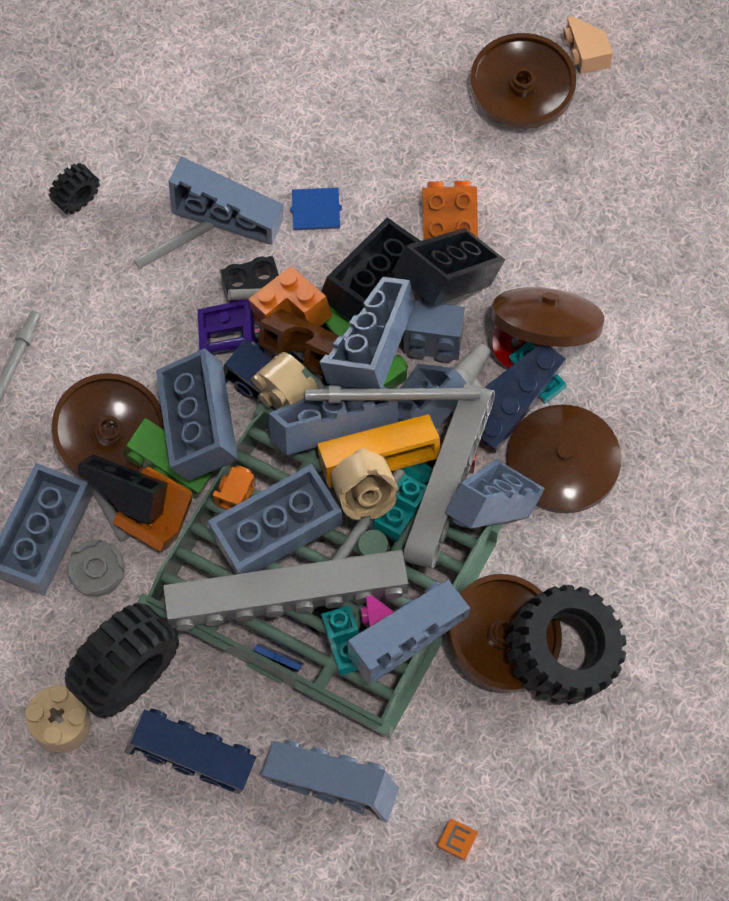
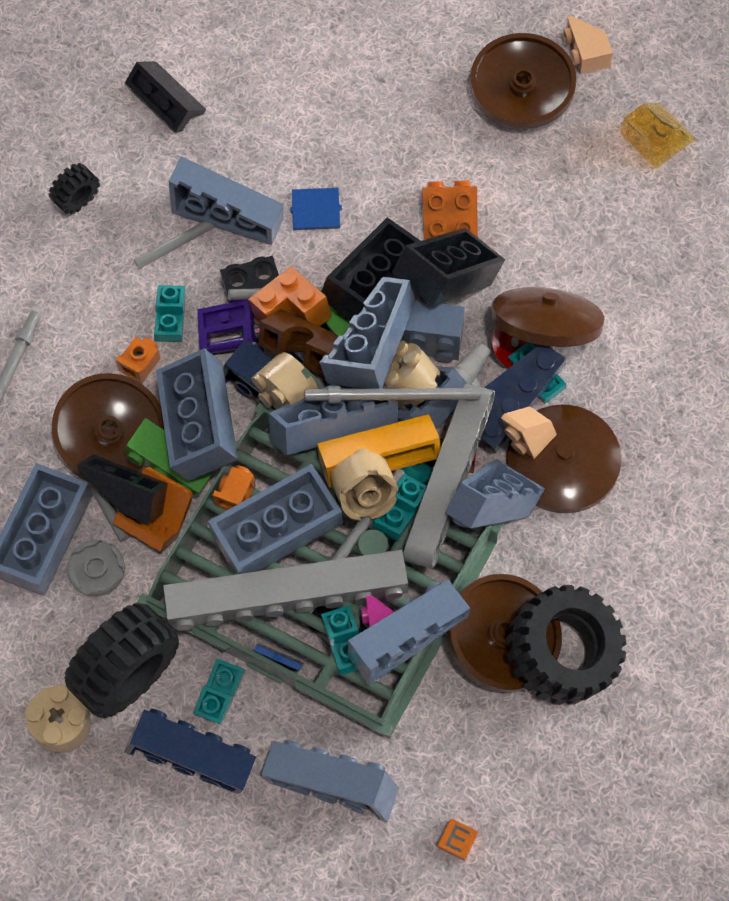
none -> orange brick [116,336,161,384]
none -> black panel [125,61,206,132]
none -> teal slope [154,285,186,342]
none -> teal slope [193,658,246,724]
none -> tan brick [383,340,440,409]
none -> light nougat slope [501,407,557,459]
none -> clear yellow slope [620,103,696,169]

